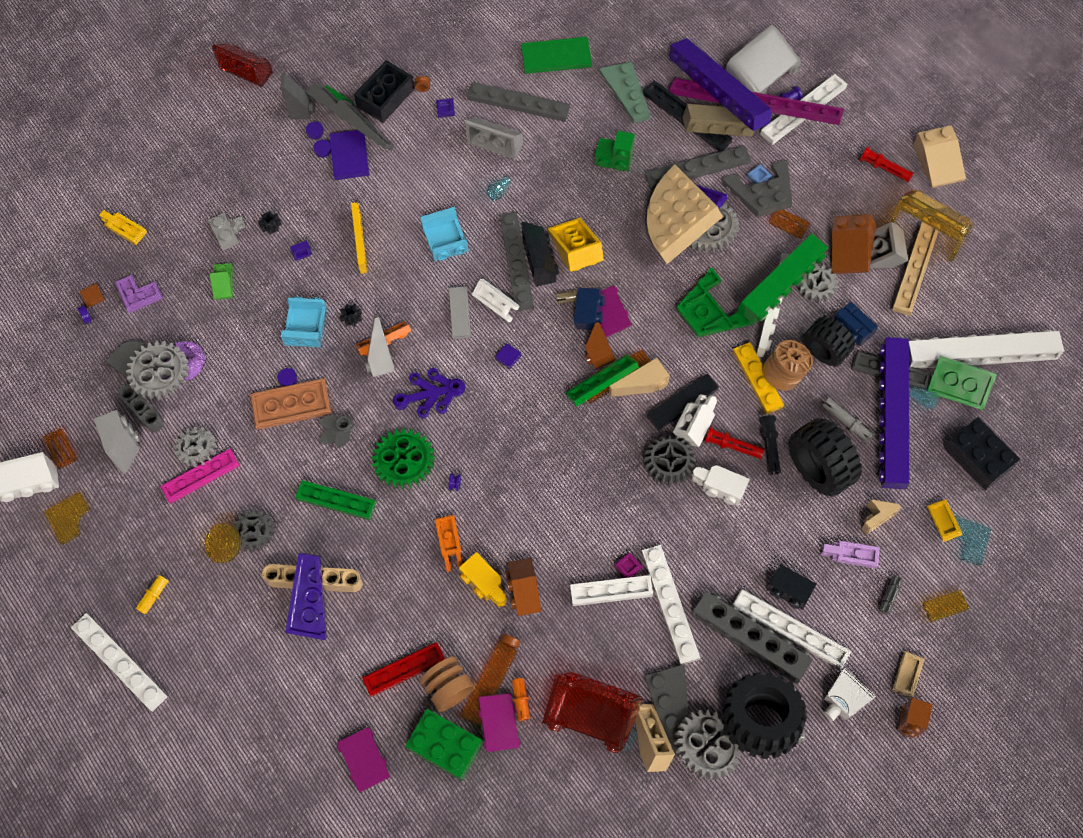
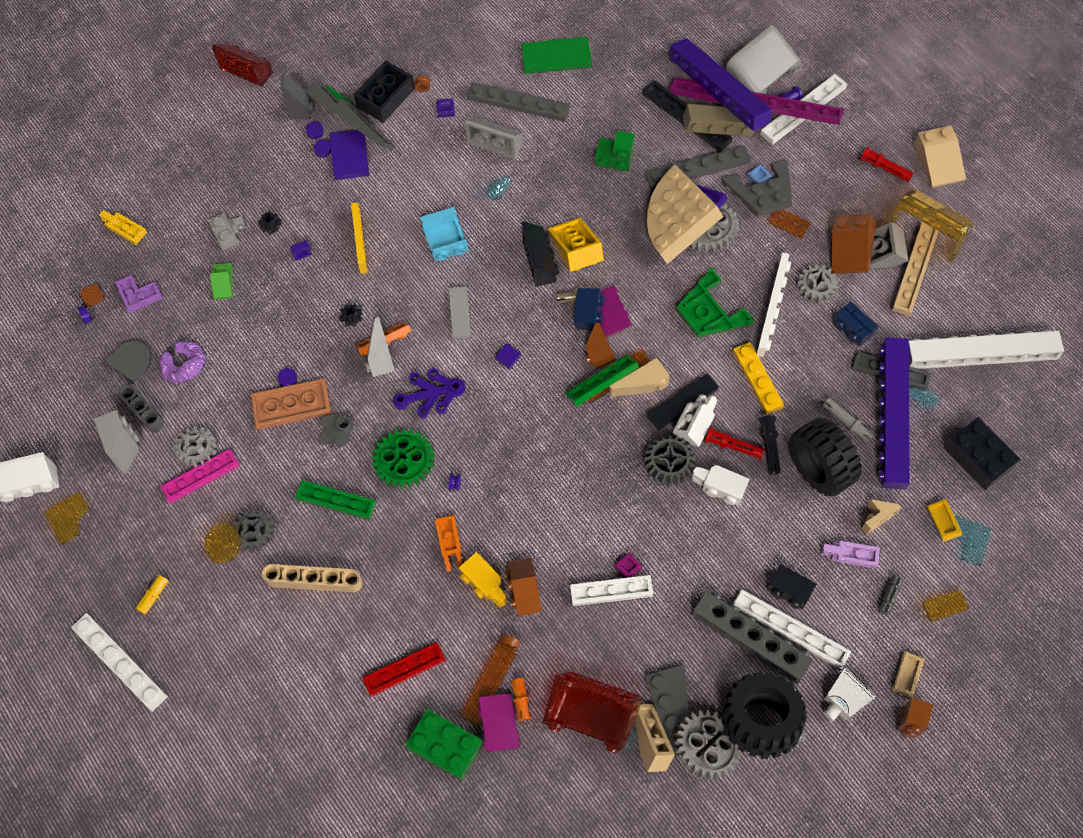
clear orange tile [43,427,77,469] -> none
light grey gear [126,341,190,400] -> none
medium azure panel [281,296,327,347] -> none
dark purple wing [285,552,327,640] -> none
magenta piece [337,727,390,793] -> none
medium nougat wheel [419,657,475,712] -> none
white hinge [472,279,520,322] -> none
dark grey plate [499,212,534,311] -> none
sand green wing [599,61,650,123] -> none
white plate [641,545,700,665] -> none
green brick [737,234,829,325] -> none
medium nougat wheel [763,340,813,391] -> none
black tyre [802,316,855,367] -> none
green plate [927,355,997,410] -> none

